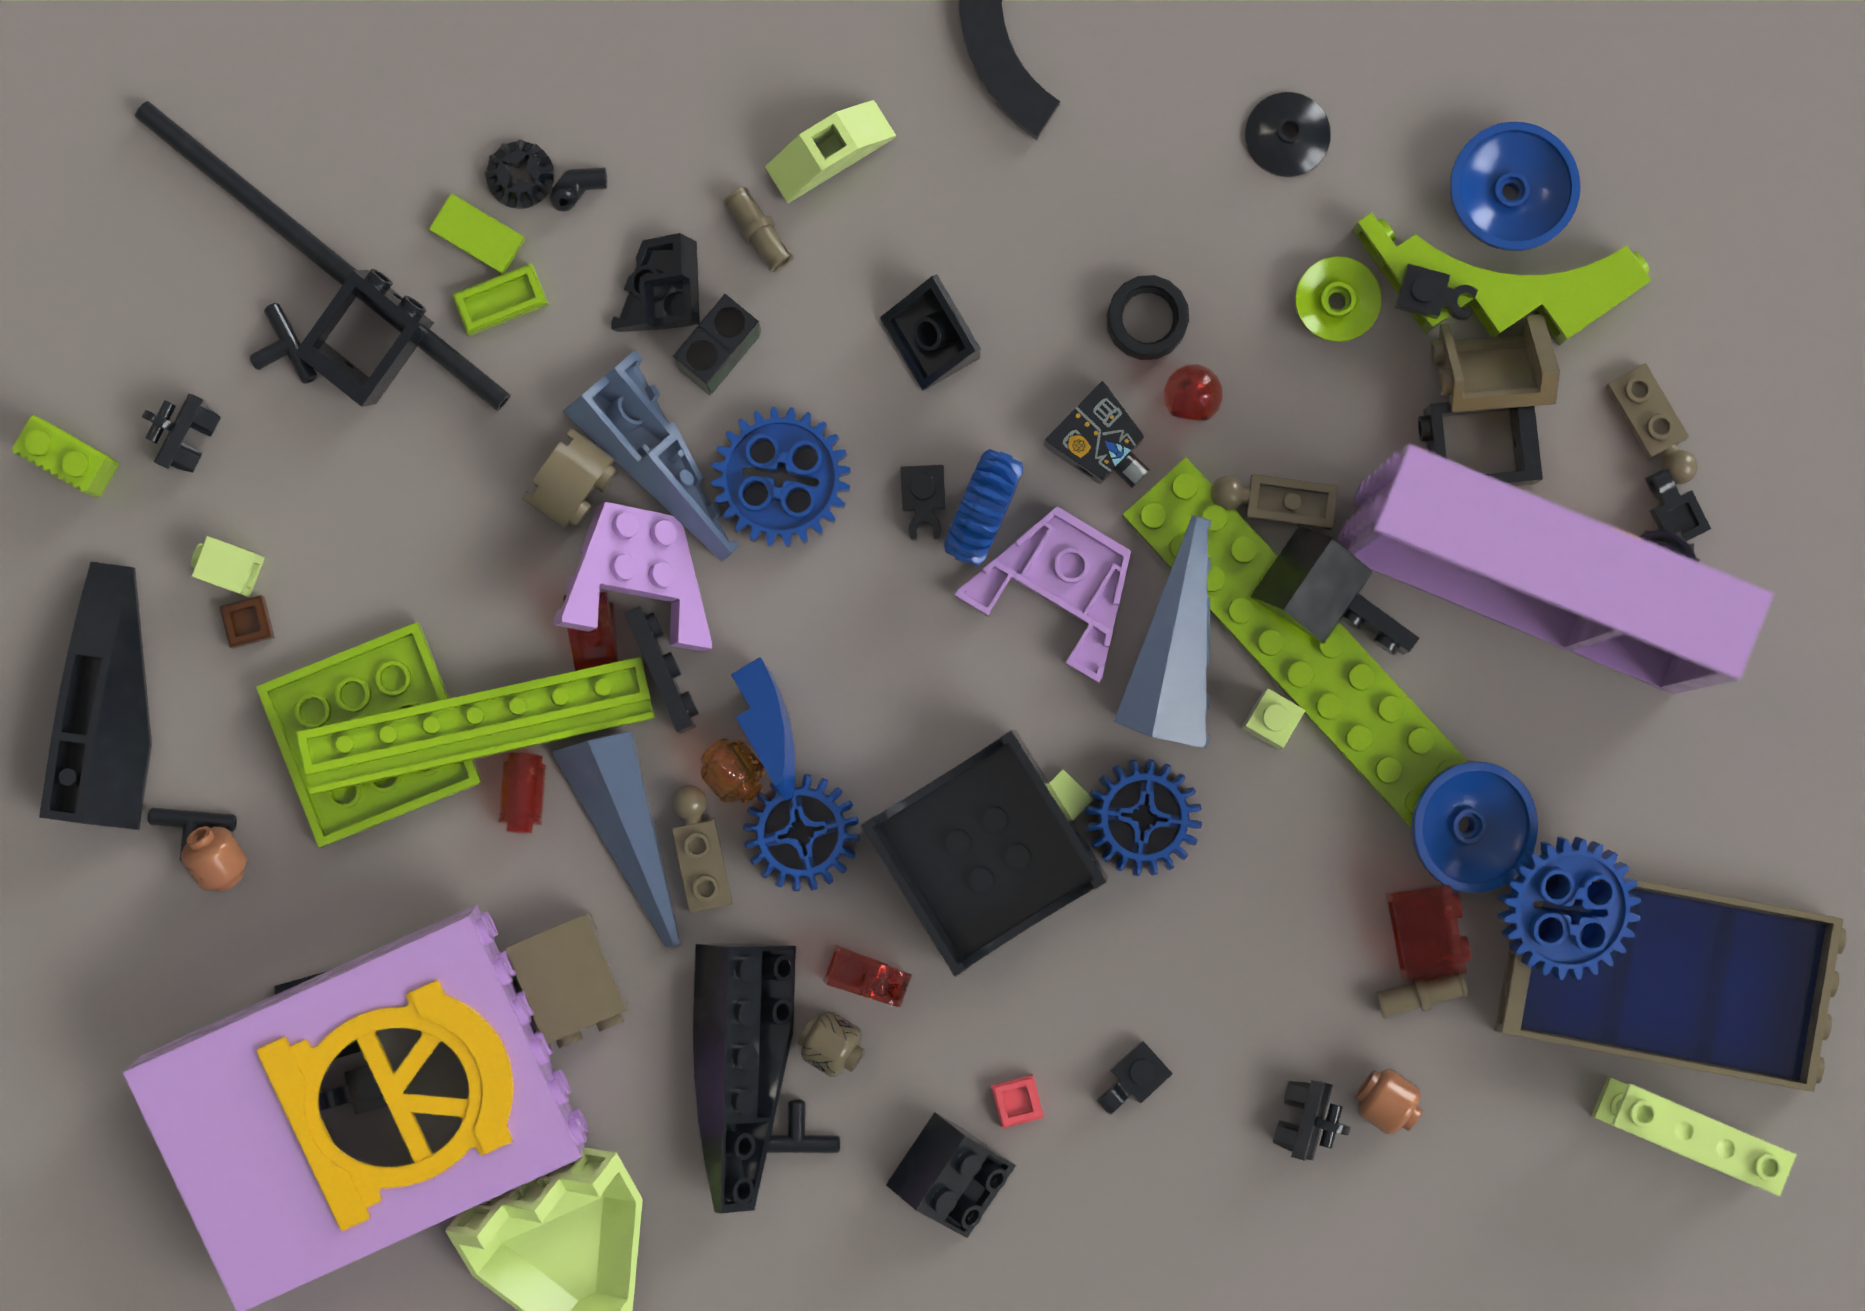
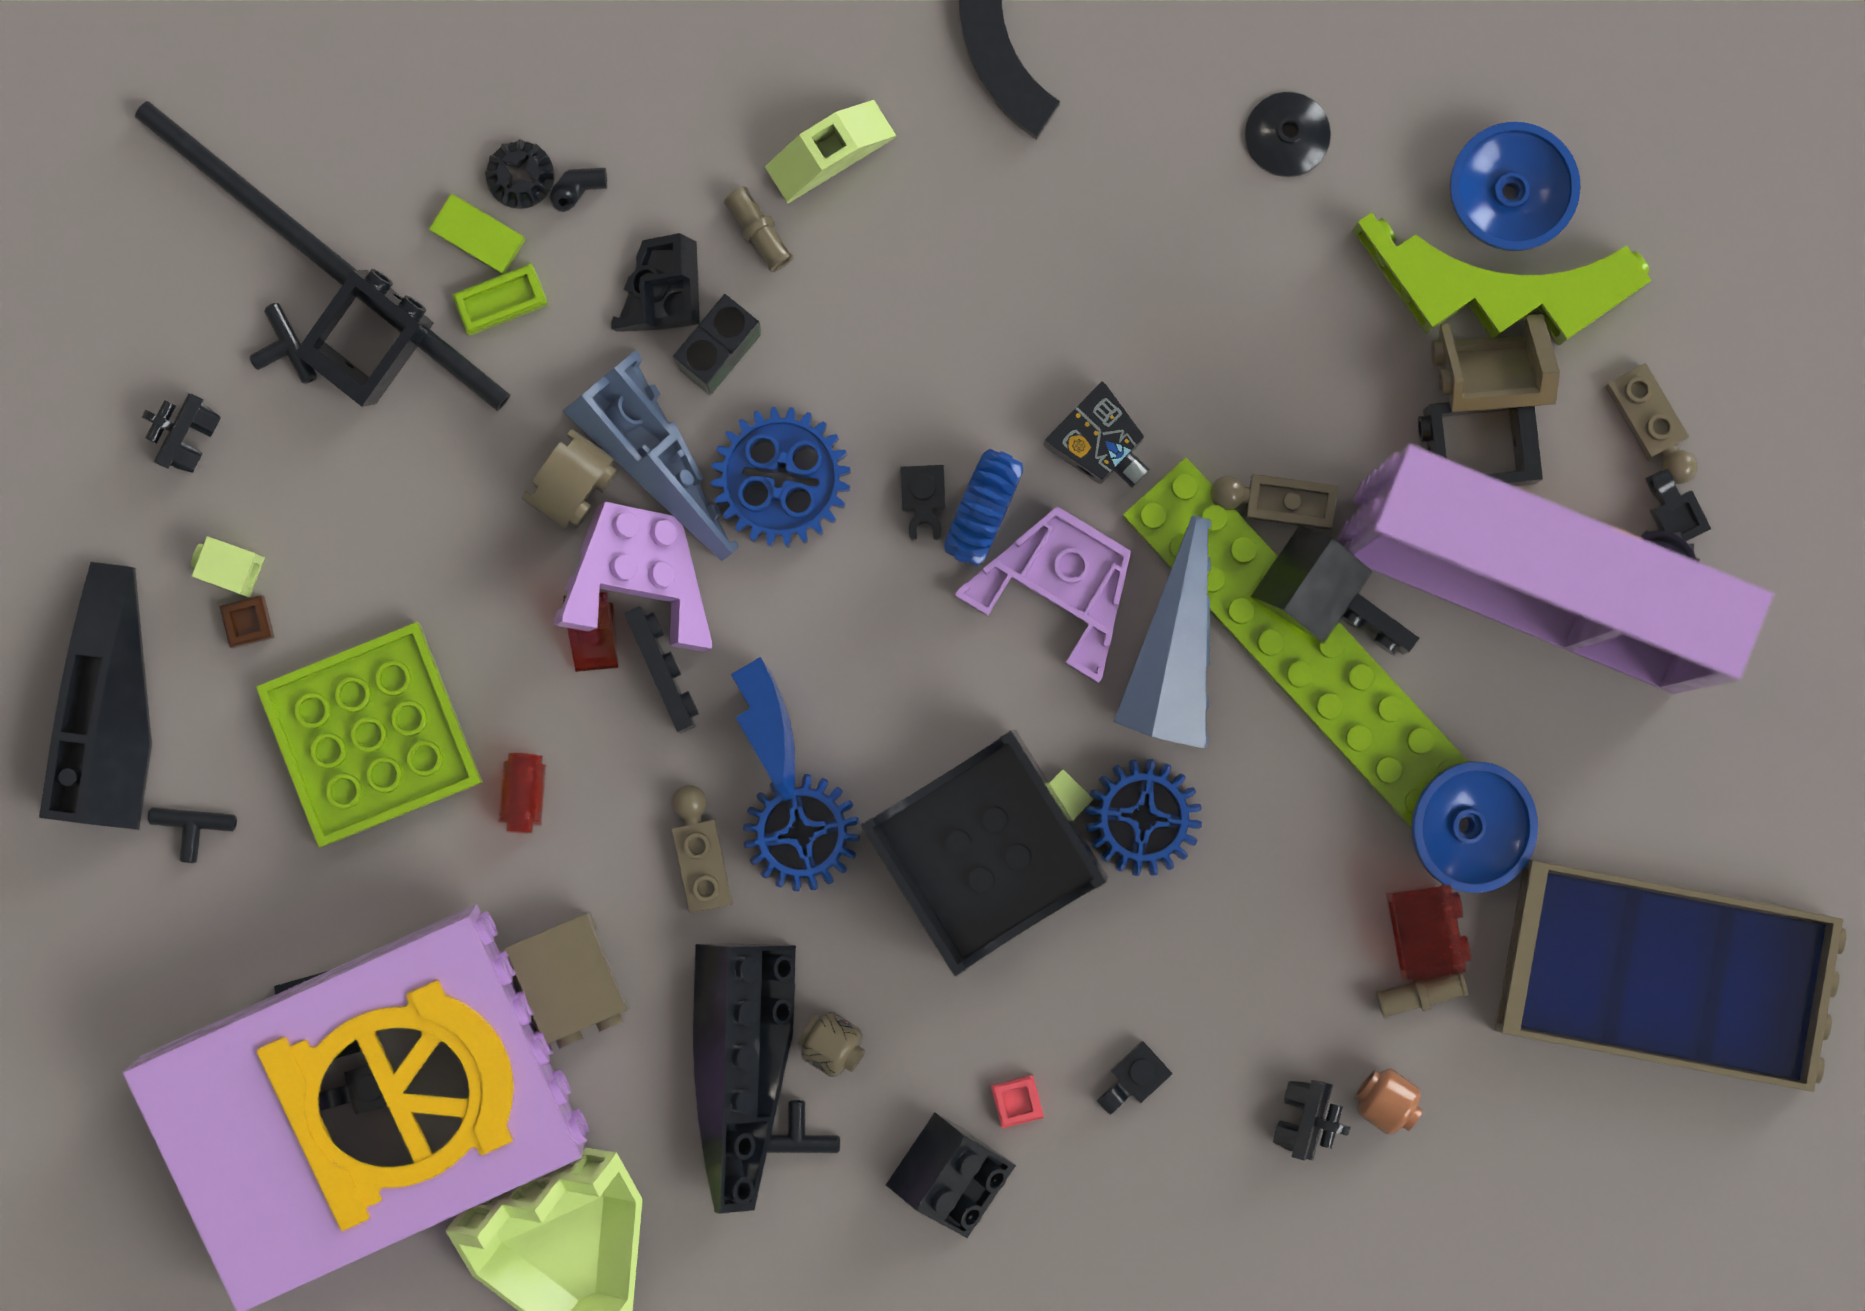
lime brick [12,415,119,498] -> none
nougat head [181,826,247,892] -> none
lime plate [296,657,655,795] -> none
sand blue wedge [552,731,681,947] -> none
clear orange head [700,738,765,803] -> none
clear red leg [823,944,913,1007] -> none
black slope [880,274,981,391] -> none
black tyre [1107,275,1189,360] -> none
clear red piece [1163,364,1223,421] -> none
yellowish green brick [1241,688,1306,750] -> none
lime dish [1295,256,1382,342] -> none
black plate [1395,264,1478,320] -> none
blue gear [1497,836,1641,980] -> none
yellowish green fence [1591,1076,1796,1196] -> none

